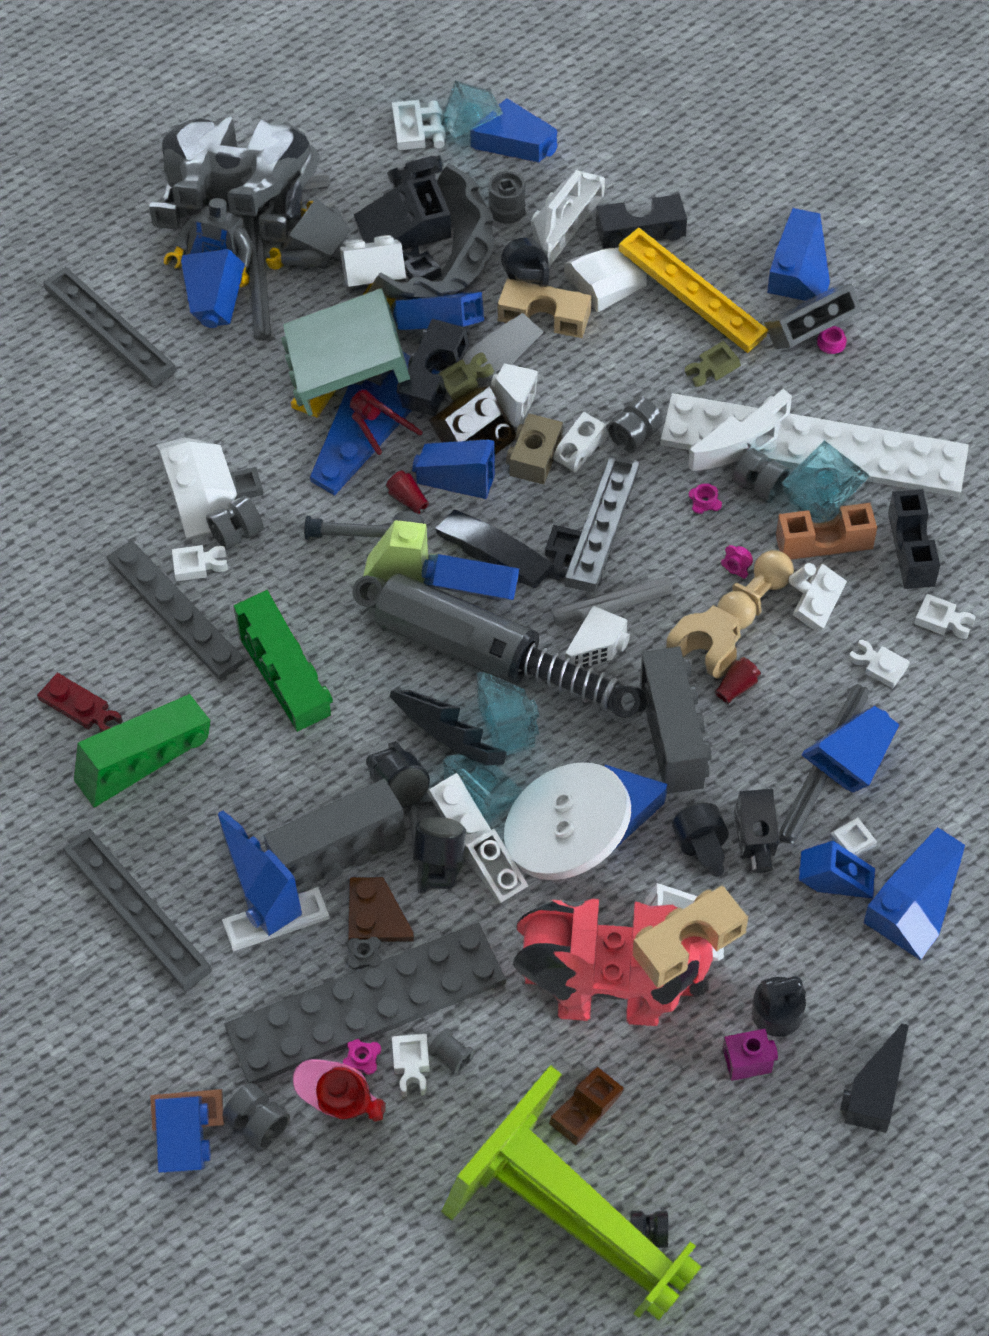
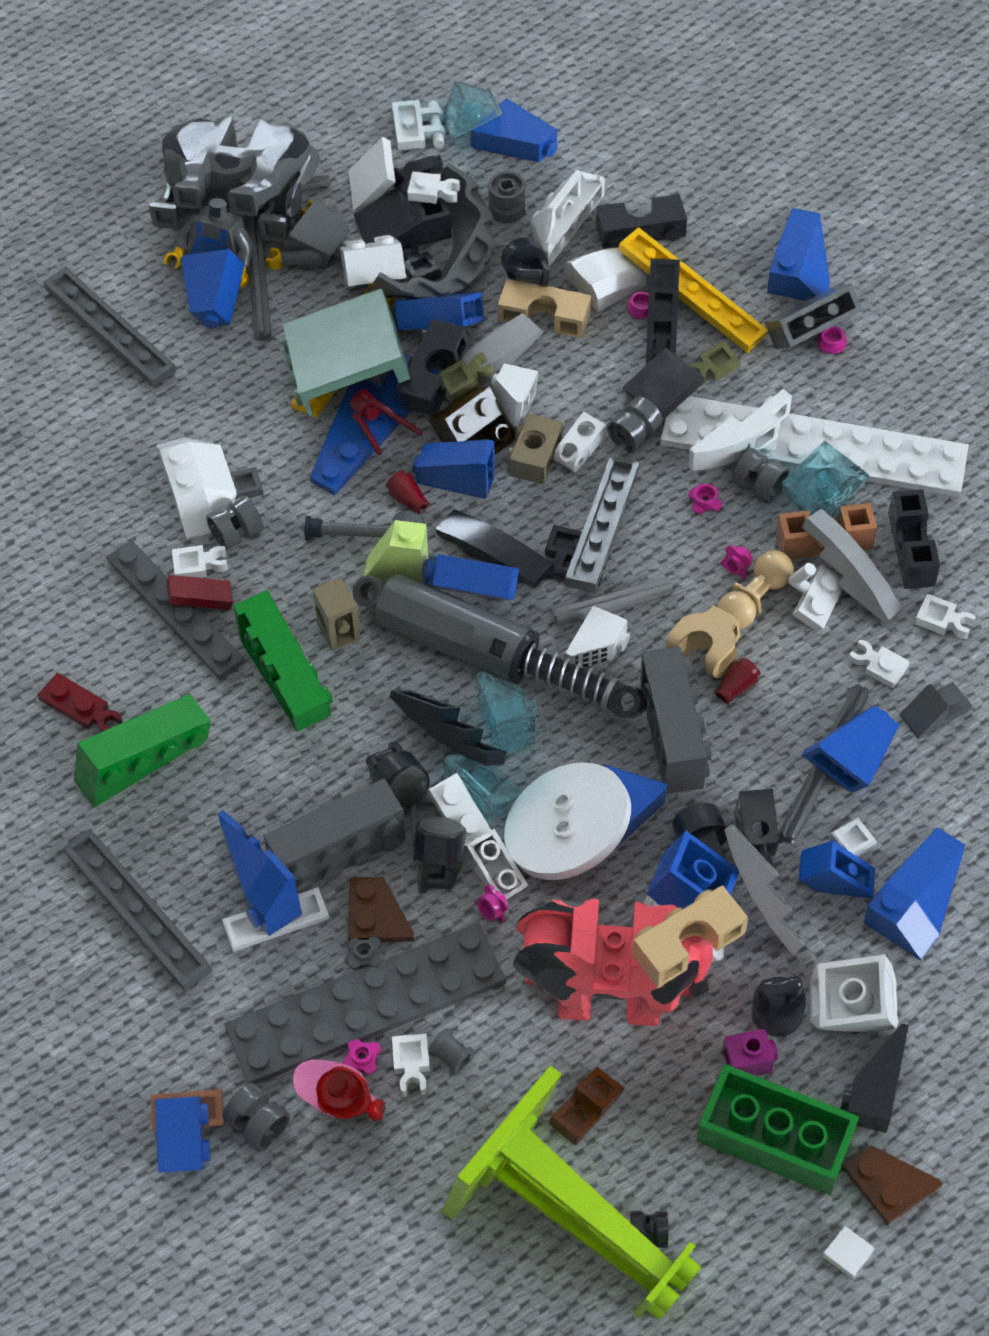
none -> dark red tile [166,575,233,610]
none -> dark tan brick [313,578,361,651]
none -> white tile [348,137,395,213]
none -> white plate [407,172,460,204]
none -> dark pink plate [477,885,509,922]
none -> black tile [623,348,705,420]
none -> dark pink plate [627,291,649,319]
none -> black slope [646,259,680,365]
none -> blue brick [646,831,739,909]
none -> green brick [696,1064,859,1195]
none -> light grey slope [724,824,806,955]
none -> light grey slope [802,508,902,624]
none -> white slope [809,954,898,1032]
none -> white tile [823,1226,875,1279]
none -> reddish brown wing [842,1145,943,1225]
none -> dark grey slope [900,682,972,739]

